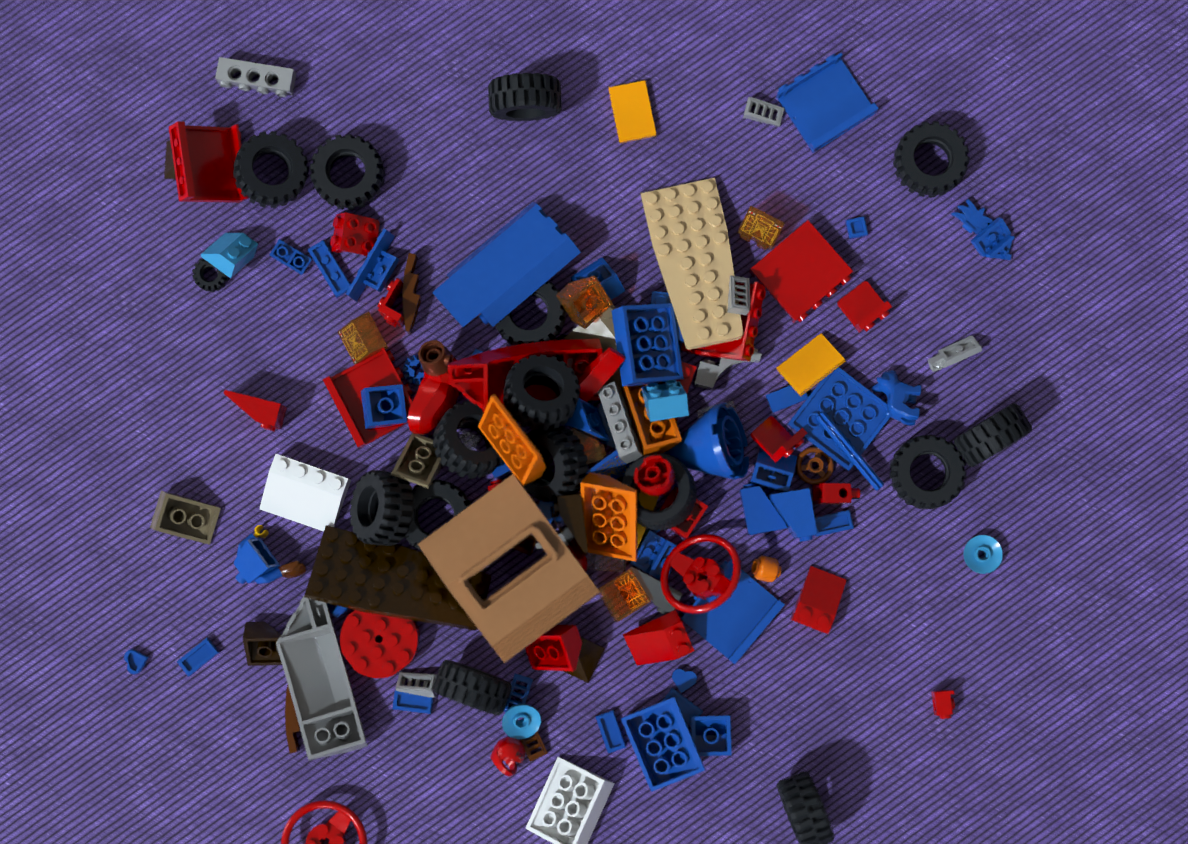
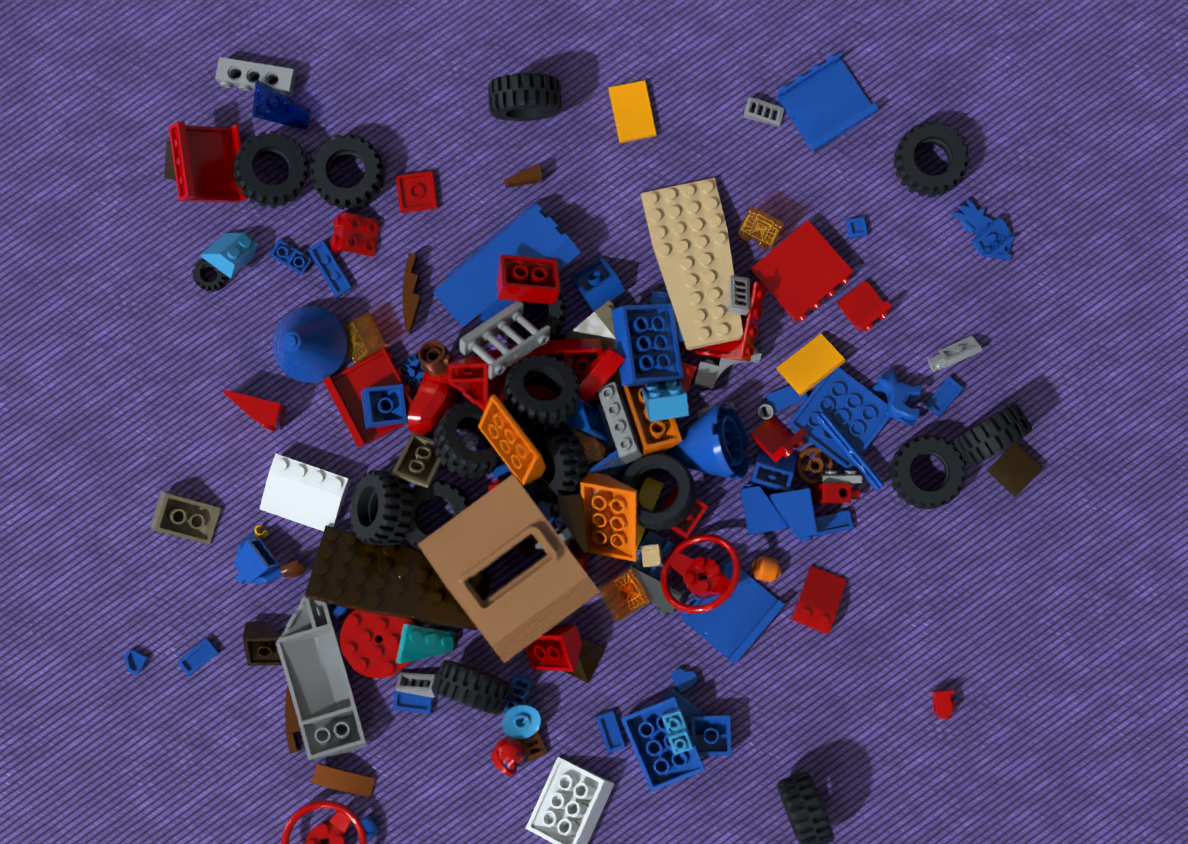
blue bracket [346,229,400,302] -> none
red bracket [377,278,404,328] -> none
clear orange slope [556,276,613,329] -> none
clear tile [587,553,626,572] -> none
red slope [623,610,695,666] -> none
red cylinder [634,455,675,496] -> none
dark azure dish [963,535,1003,574] -> none
none -> clear blue wing [252,80,311,130]
none -> blue cone [273,306,349,383]
none -> dark orange slope [311,763,376,797]
none -> blue tile [354,815,381,840]
none -> red tile [396,171,438,214]
none -> teal wing [396,624,456,664]
none -> light grey fence [460,301,550,379]
none -> red slope [497,254,560,304]
none -> reddish brown slope [504,164,543,188]
none -> tan panel [640,544,663,568]
none -> dark azure slope [662,708,693,755]
none -> light grey hinge [757,404,773,420]
none -> light grey plate [821,470,862,483]
none -> blue tile [924,376,964,417]
none -> dark brown slope [987,442,1043,497]

